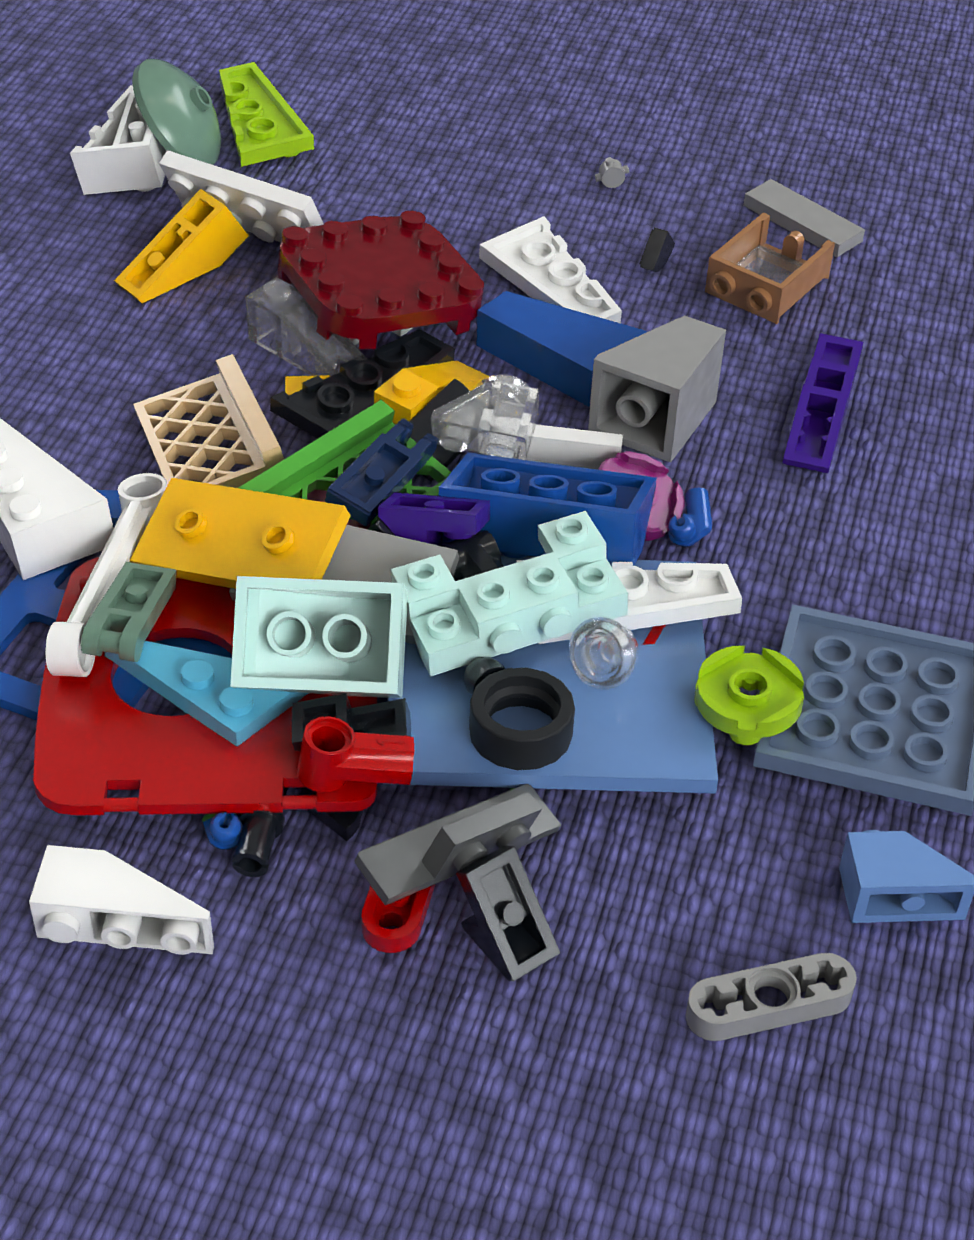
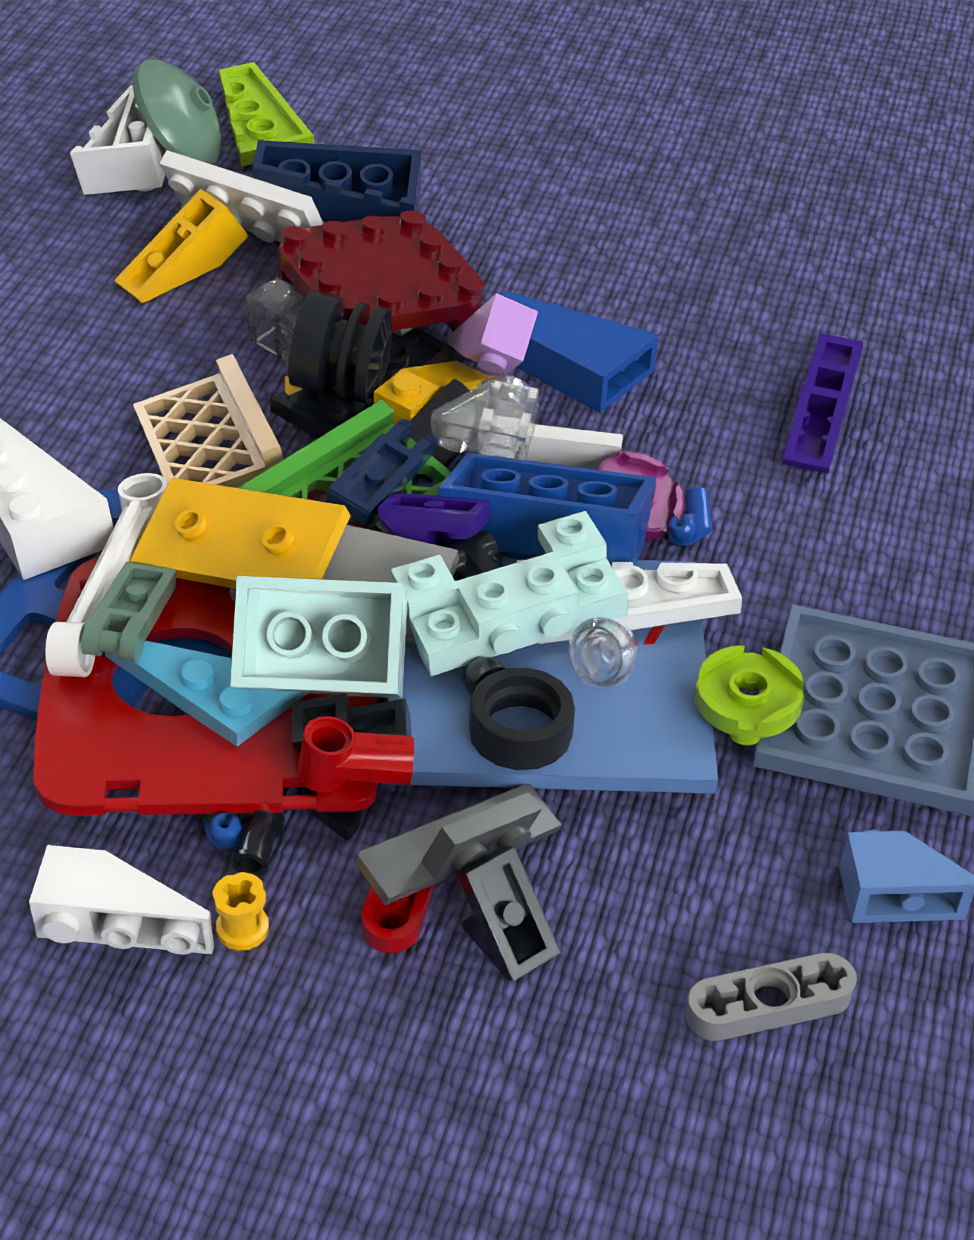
white wing [479,216,622,323] -> none
light grey slope [588,315,726,463] -> none
light grey piece [595,157,629,188] -> none
black tile [639,227,675,272] -> none
medium nougat window [705,212,835,324] -> none
light grey tile [744,179,865,257] -> none
none -> yellow bush [212,872,269,951]
none -> dark blue wedge [253,140,421,222]
none -> black wheel [288,290,393,404]
none -> lavender slope [448,293,538,375]

